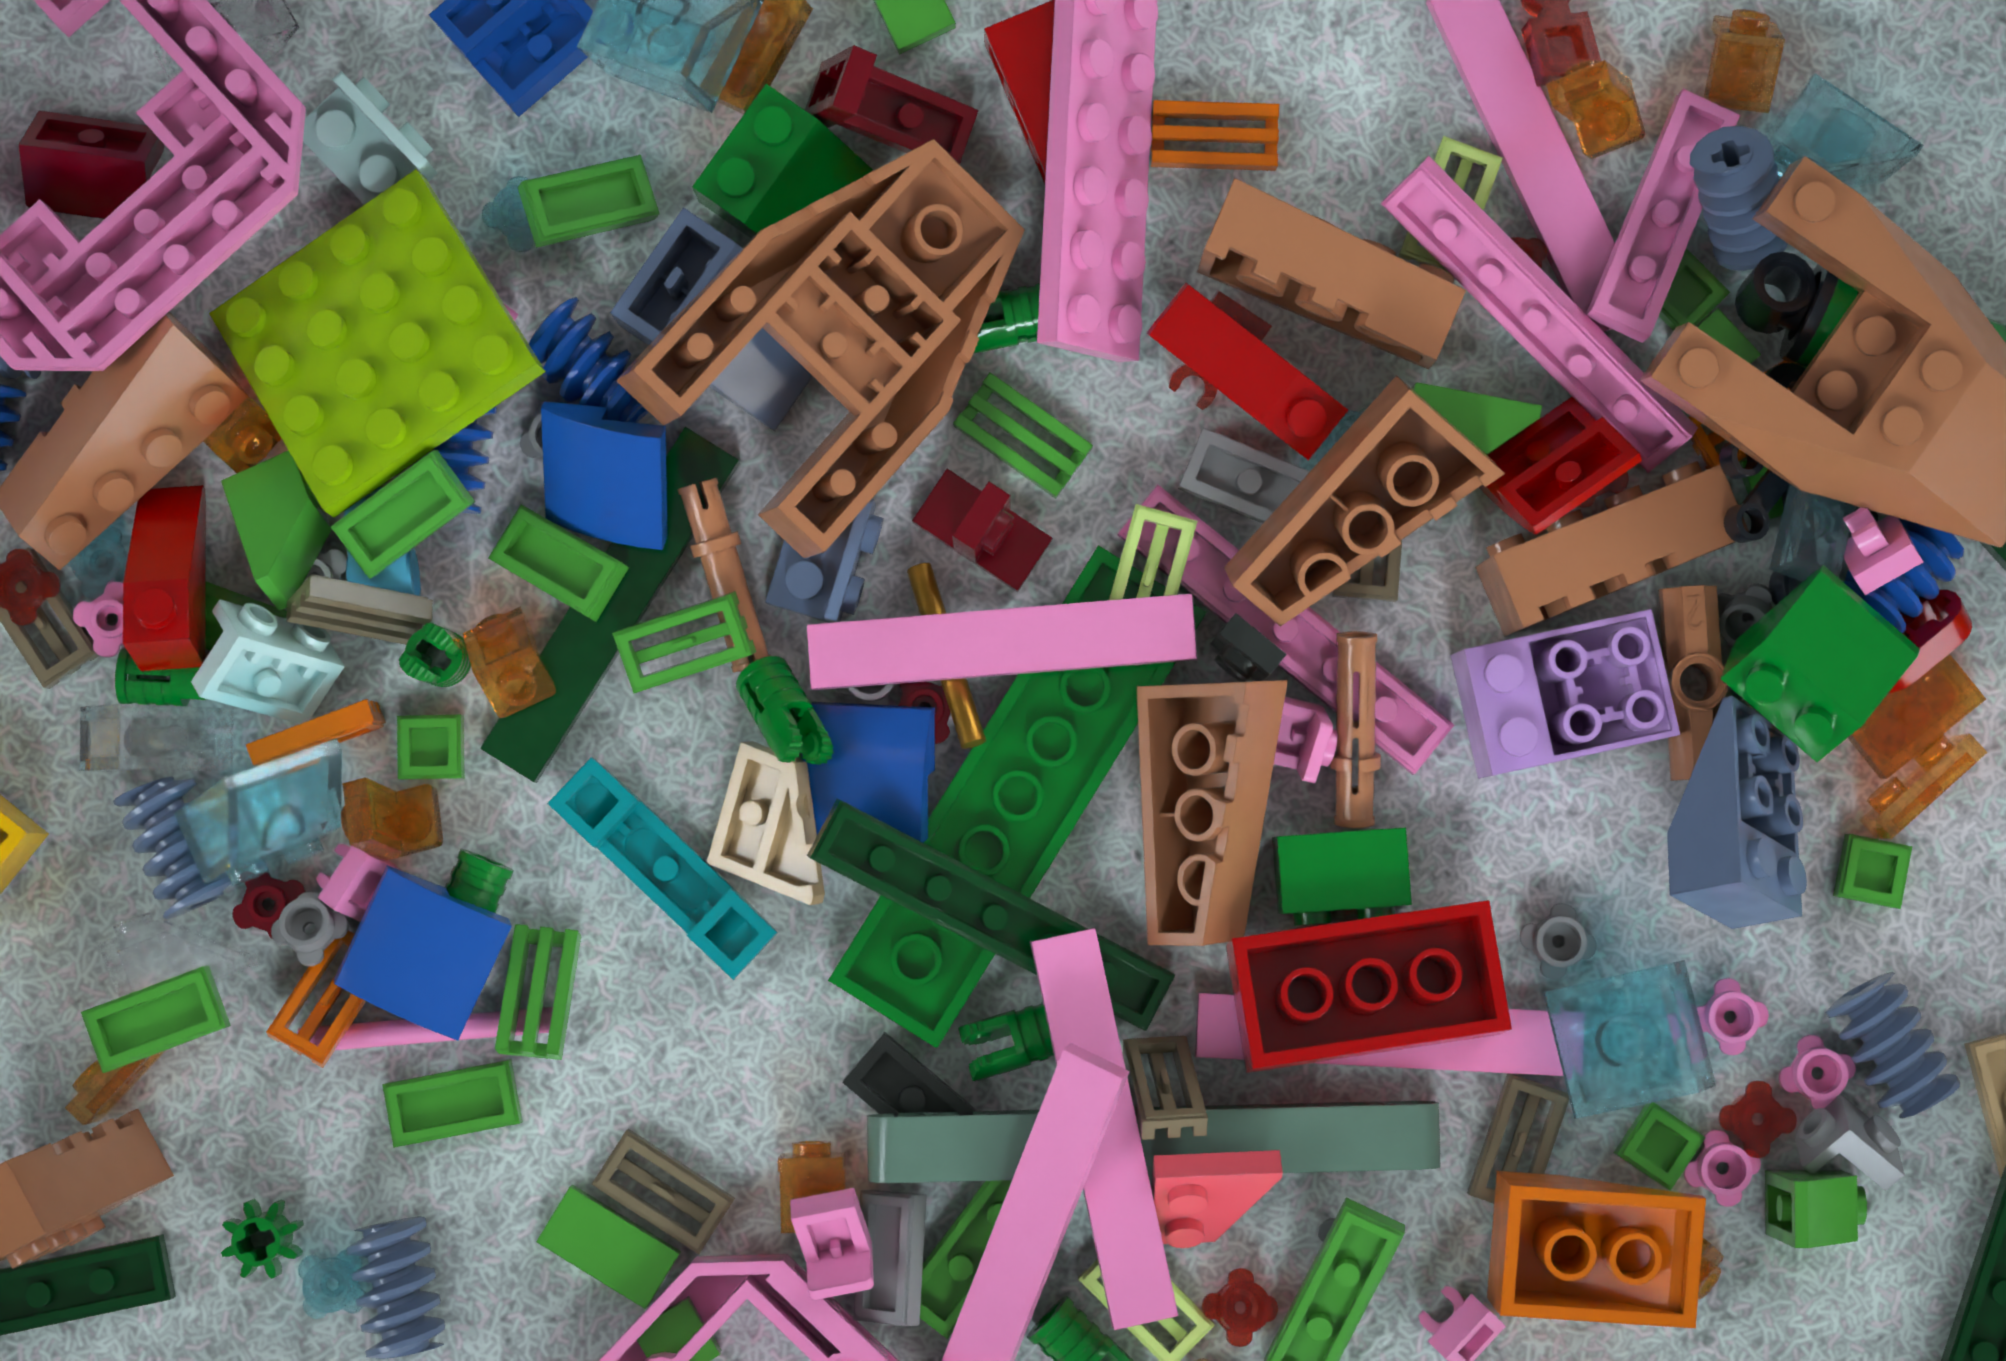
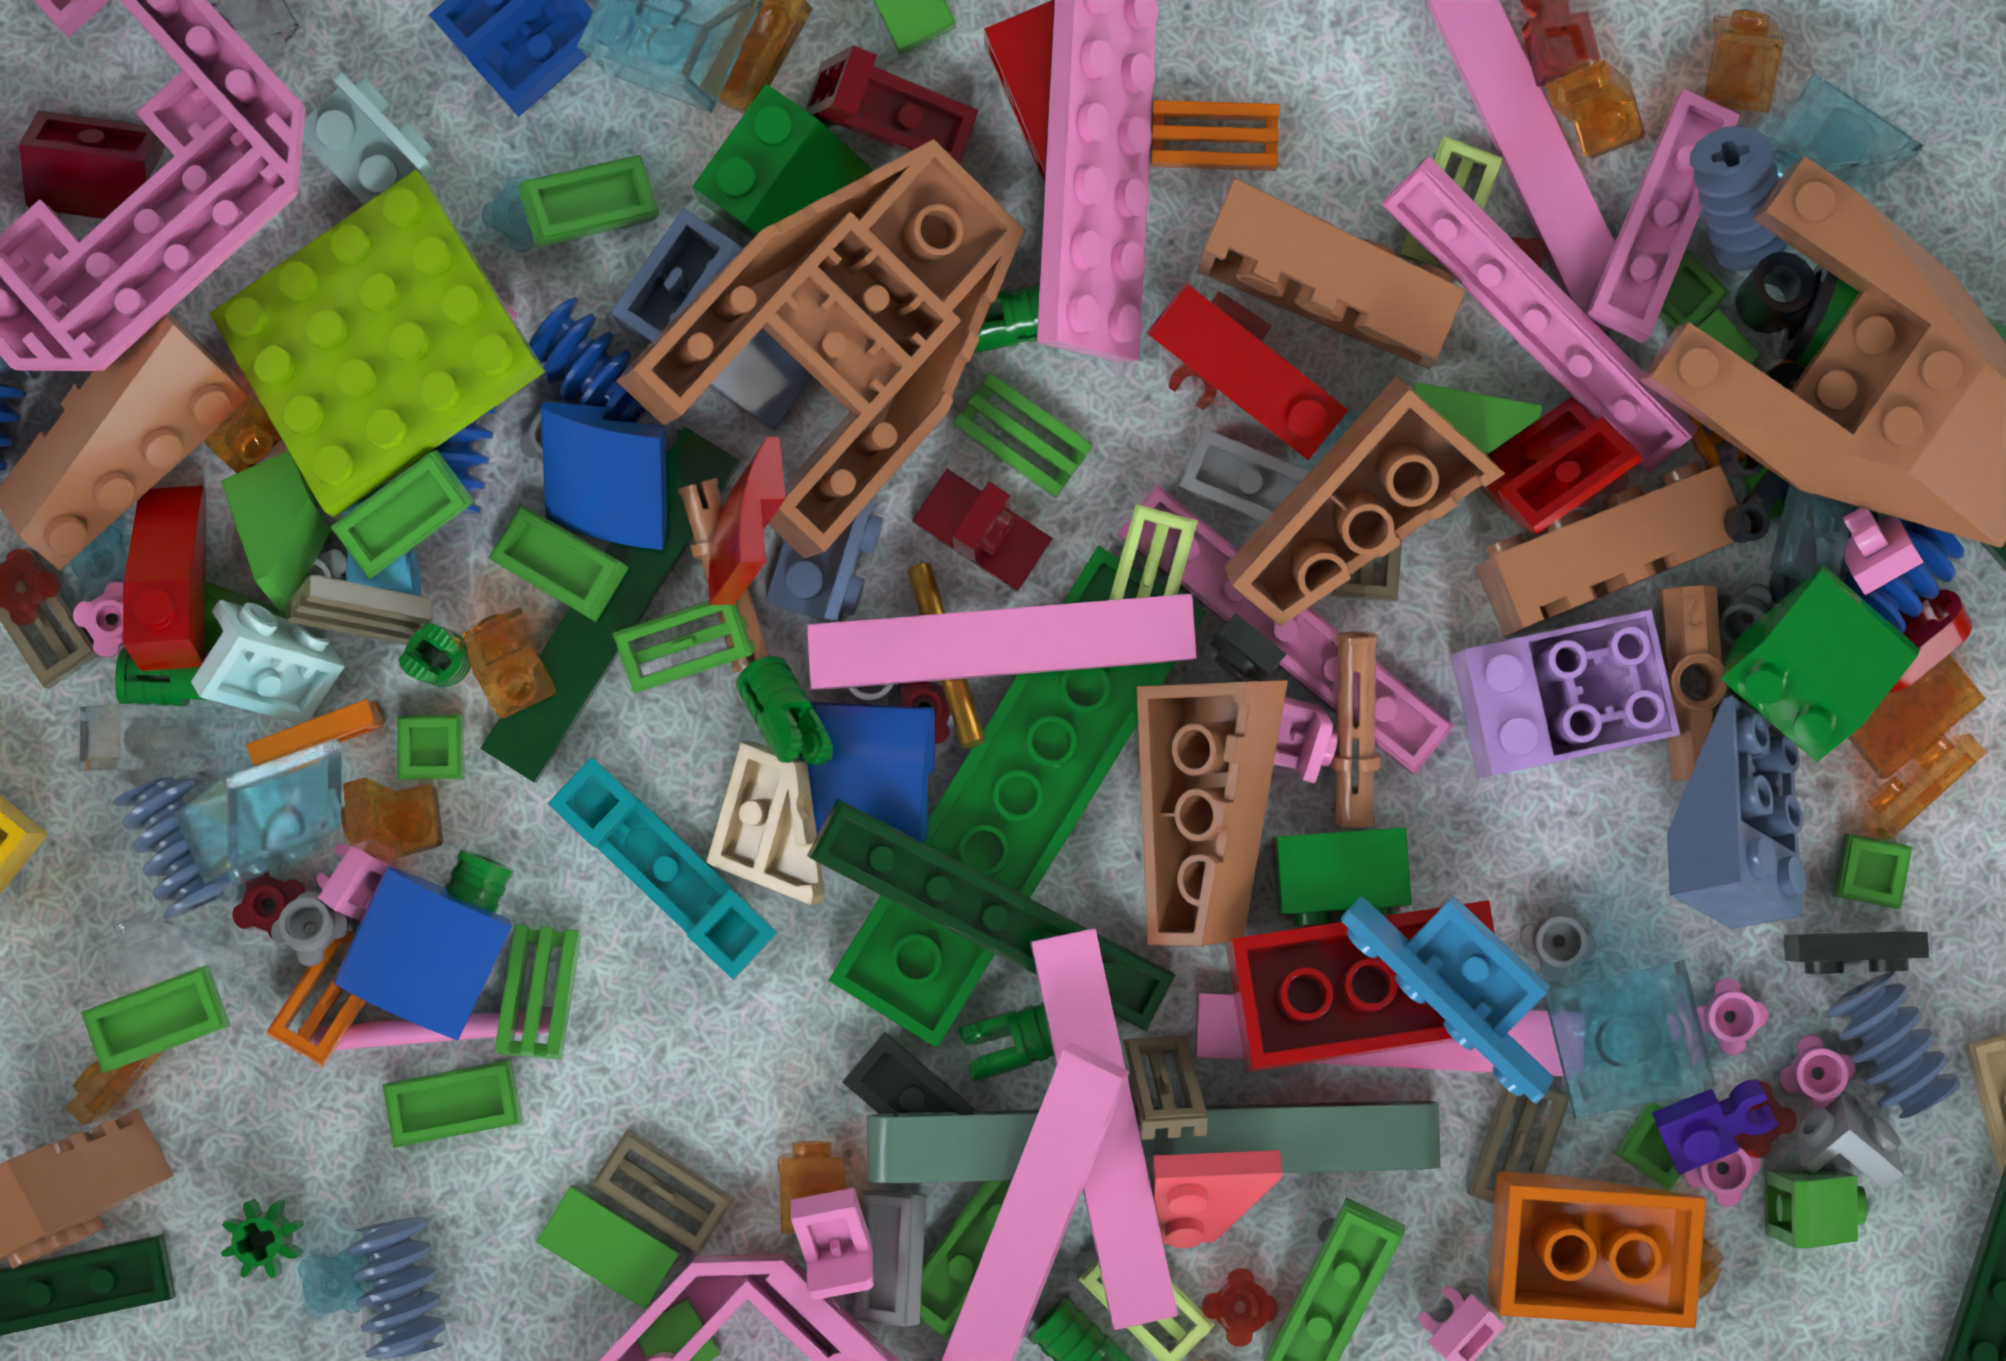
none -> red slope [708,437,786,605]
none -> dark azure bracket [1341,895,1554,1104]
none -> dark purple plate [1652,1079,1778,1175]
none -> pearl dark grey plate [1784,931,1929,974]

